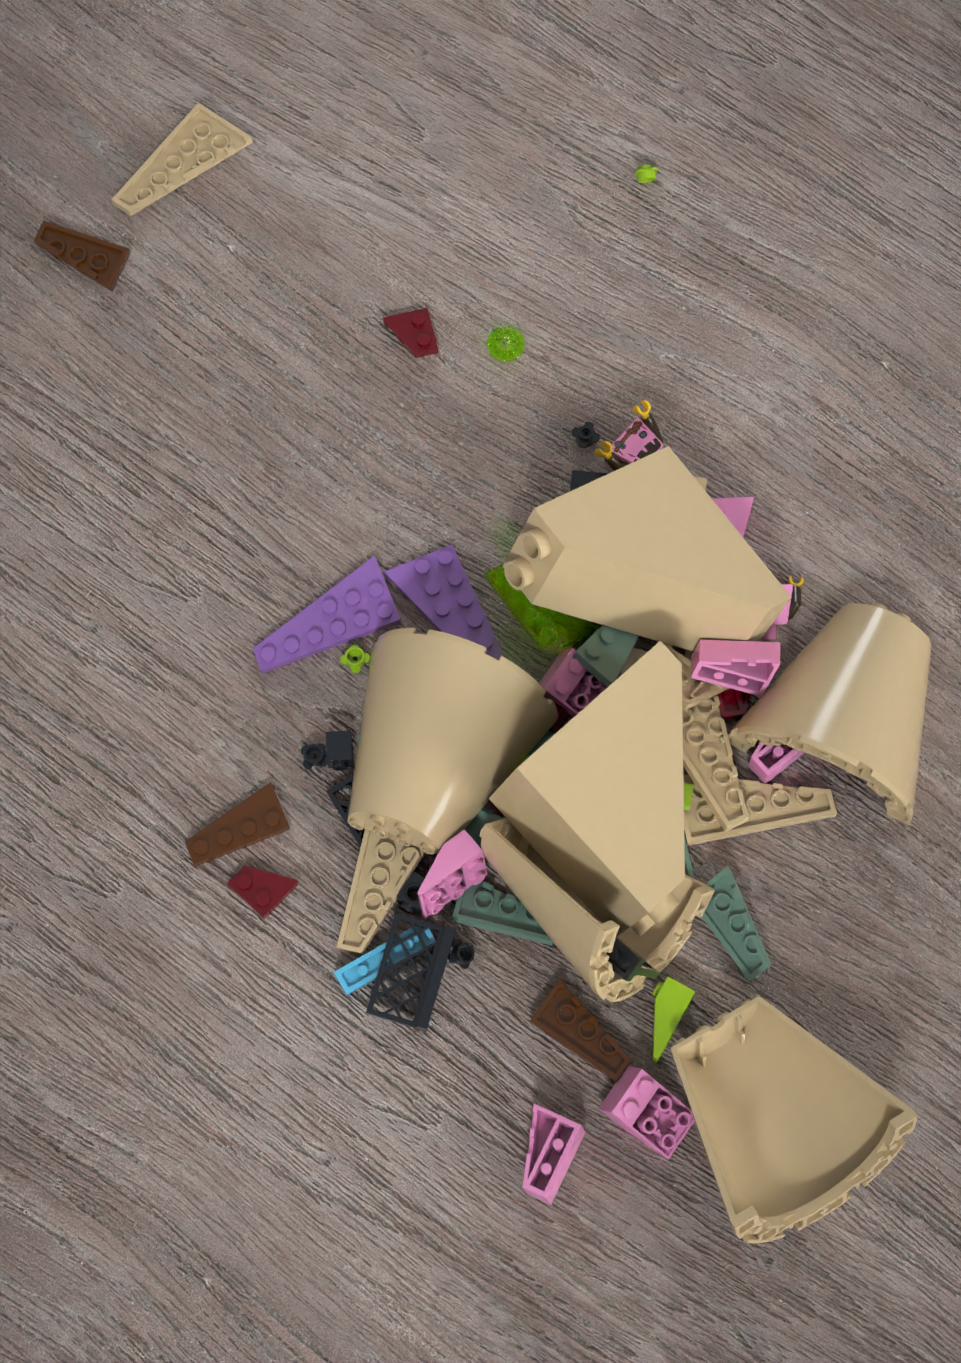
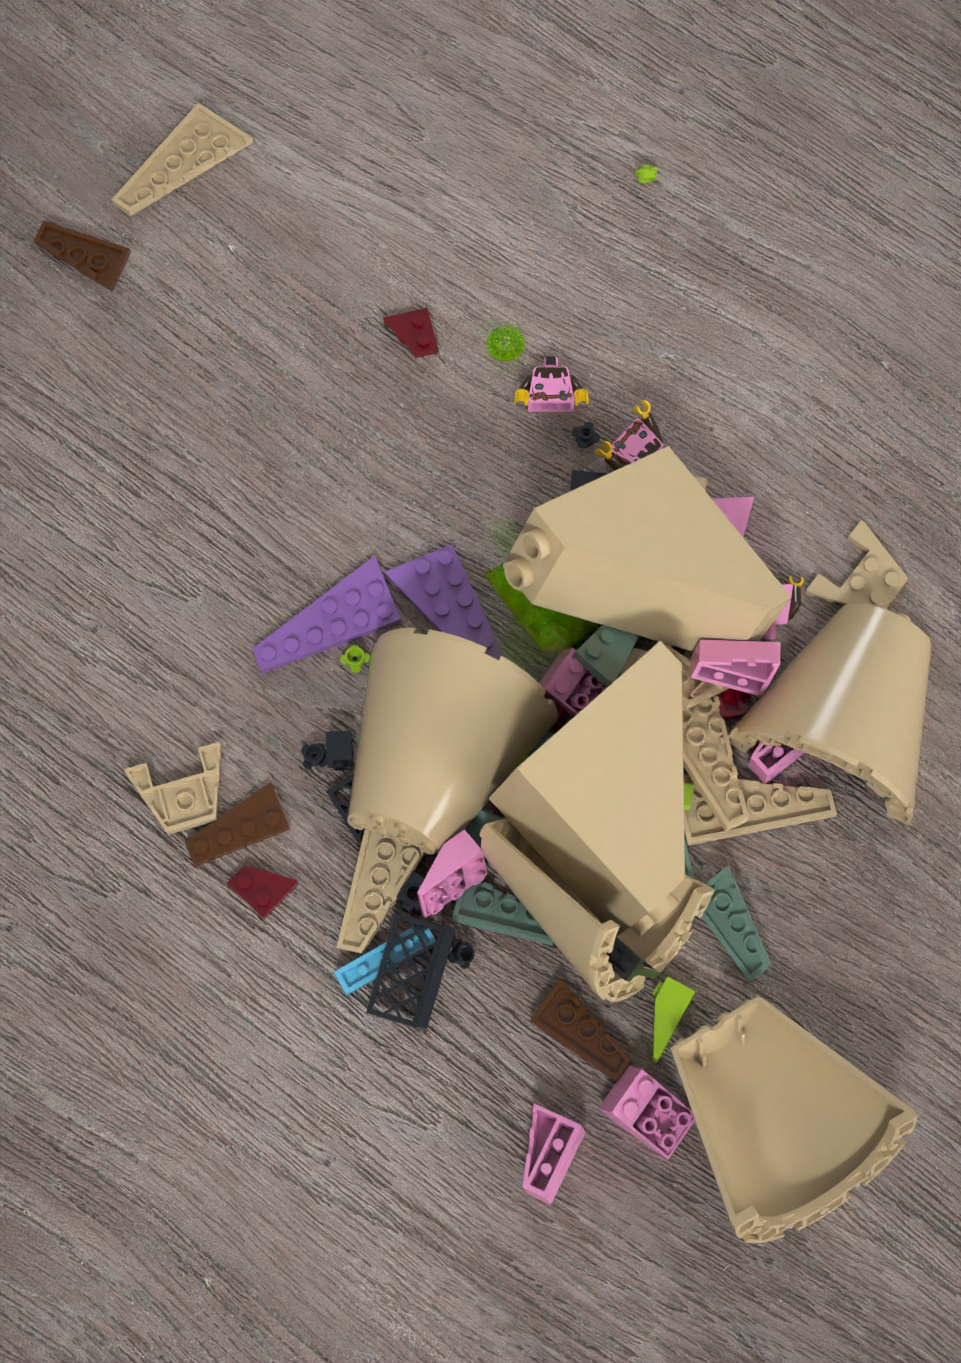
none -> tan wing [124,742,222,835]
none -> torso [514,356,589,412]
none -> tan wing [805,520,908,608]

